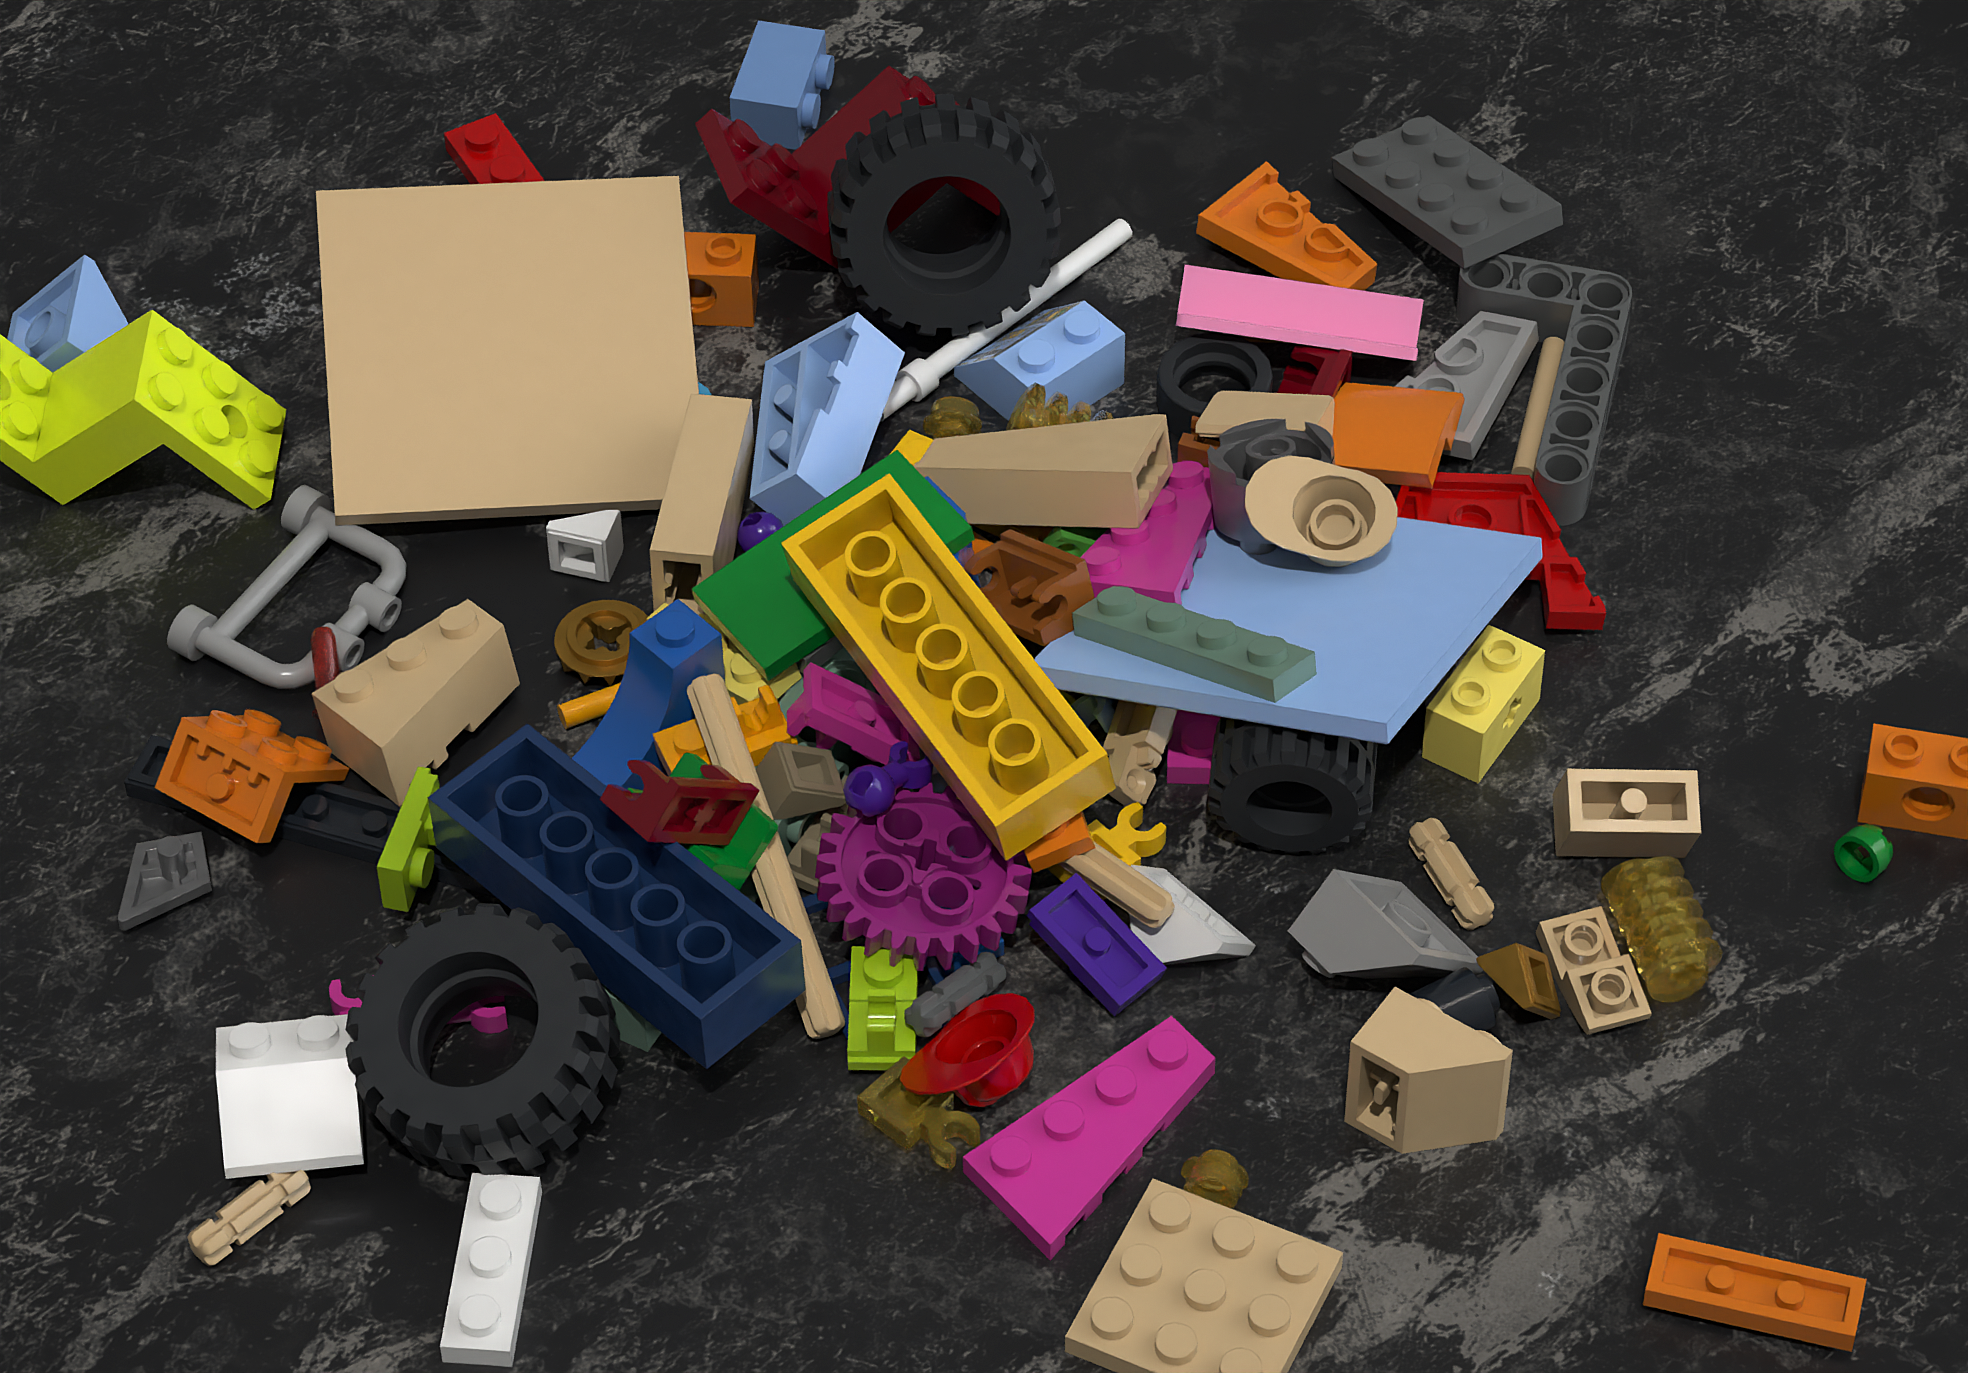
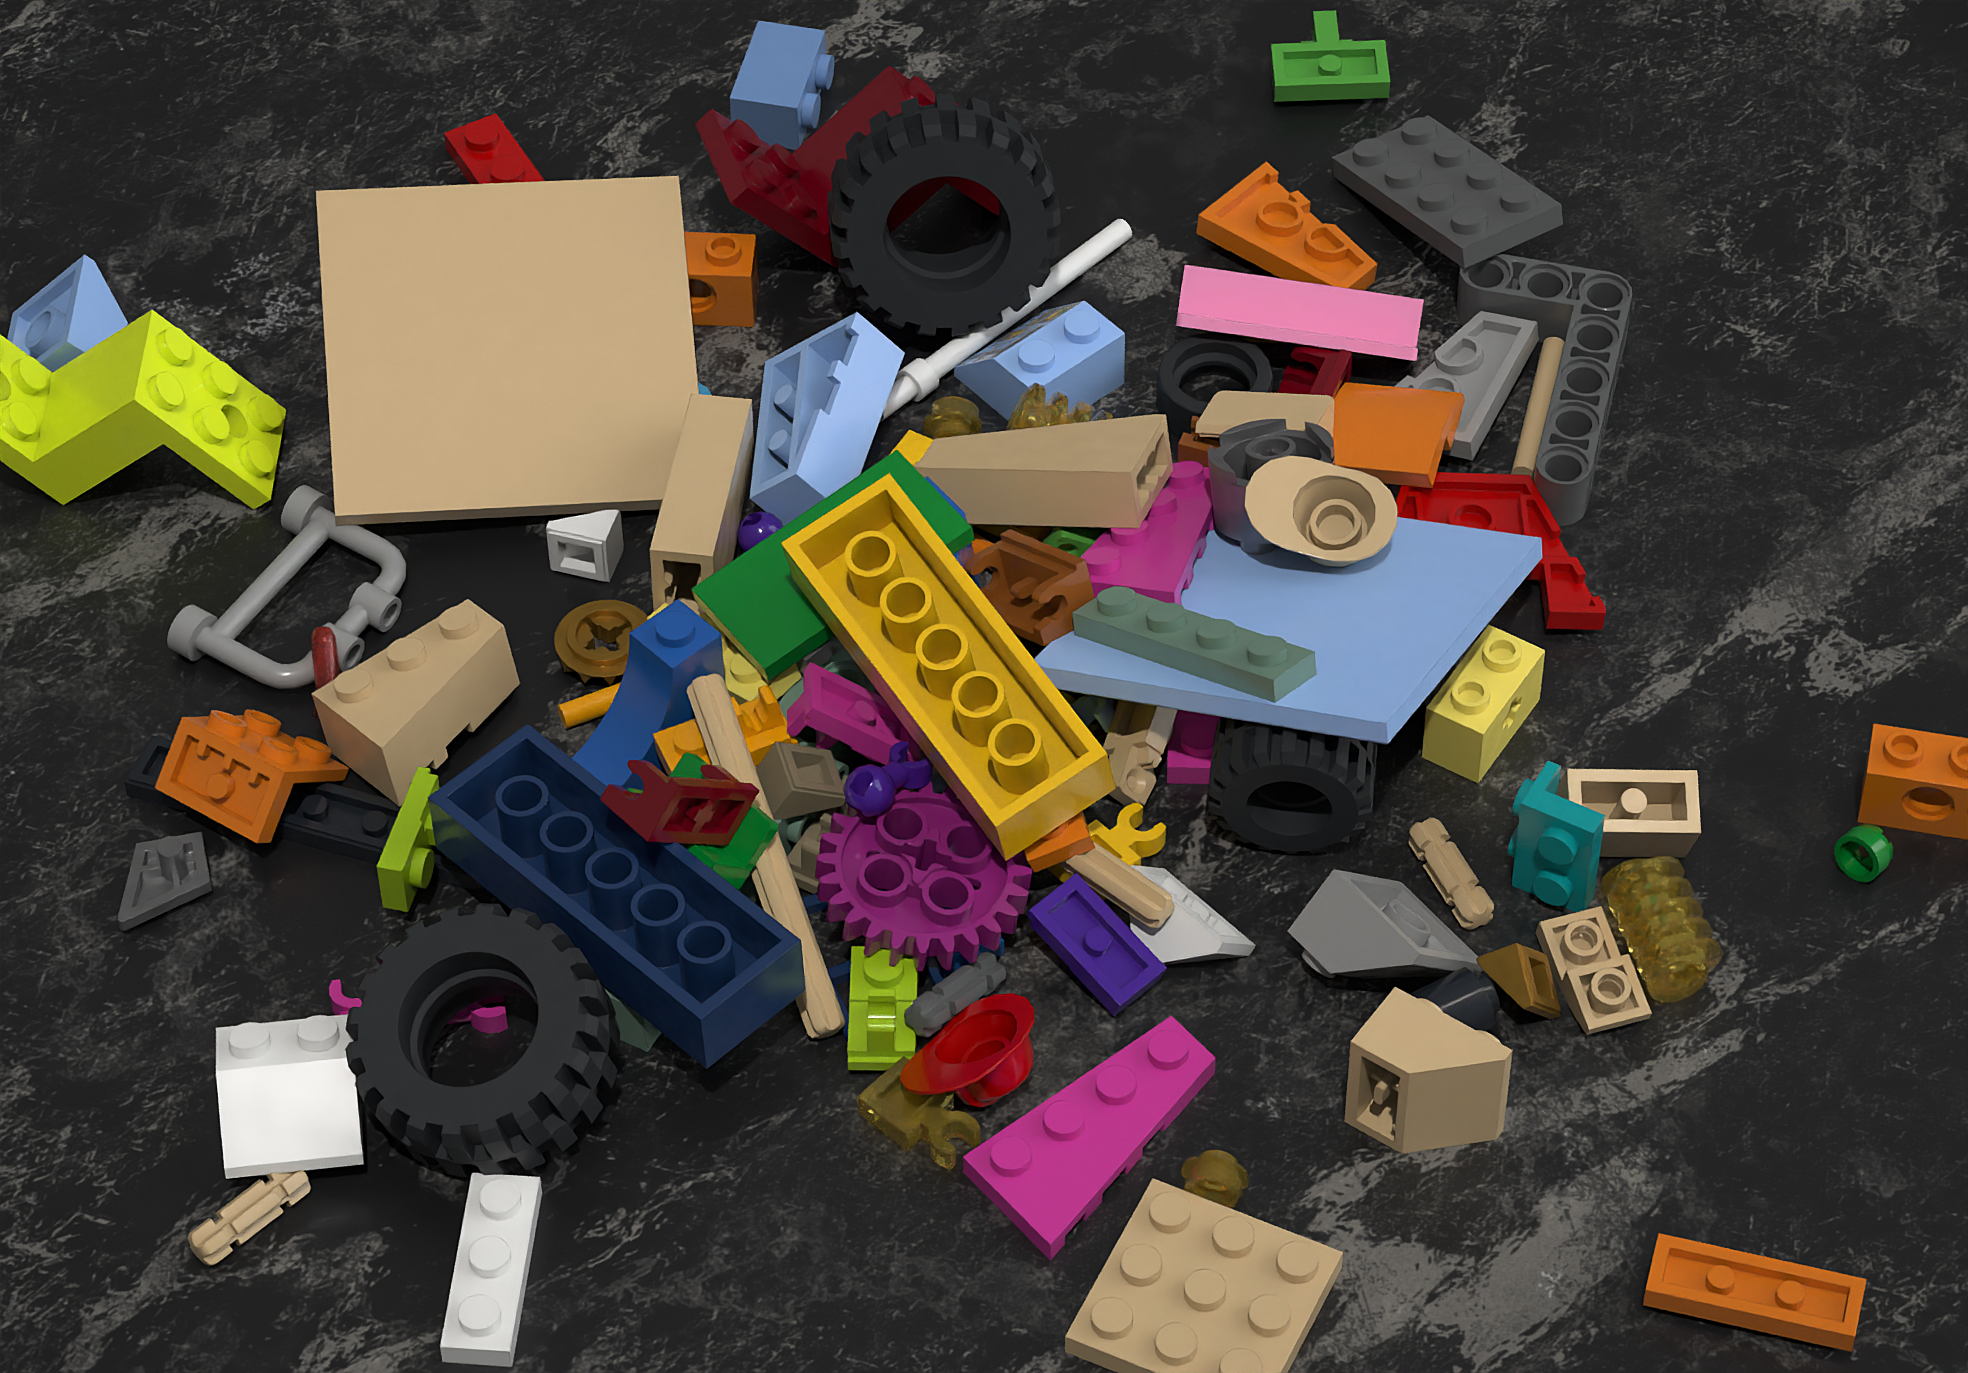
none -> bright green hinge [1270,10,1390,102]
none -> teal bracket [1507,761,1605,912]

